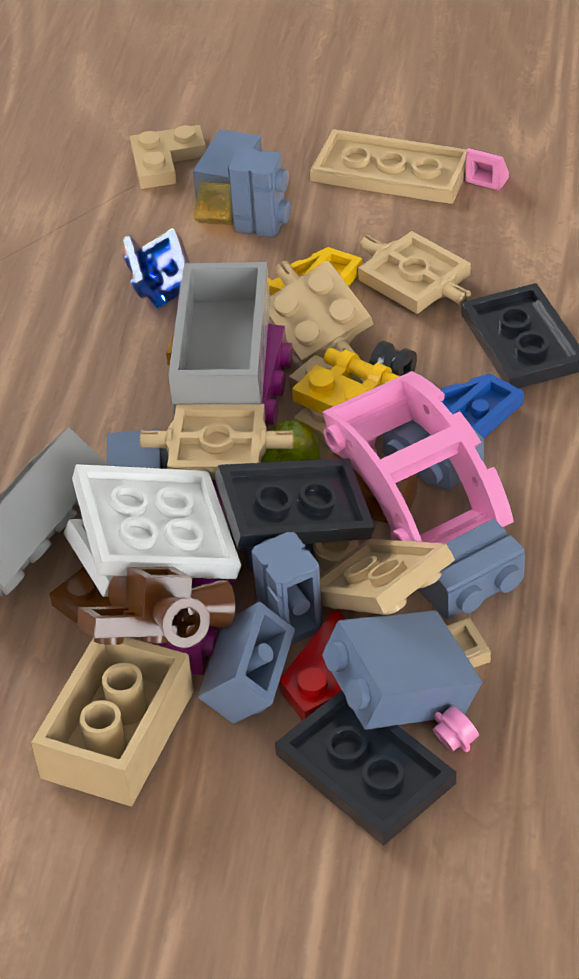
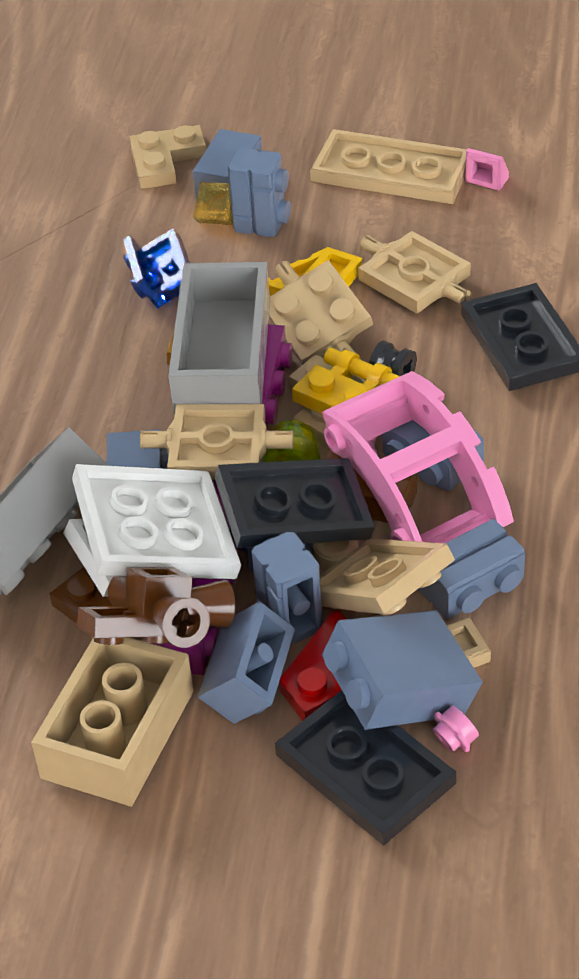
blue wing [441,373,524,438] -> none

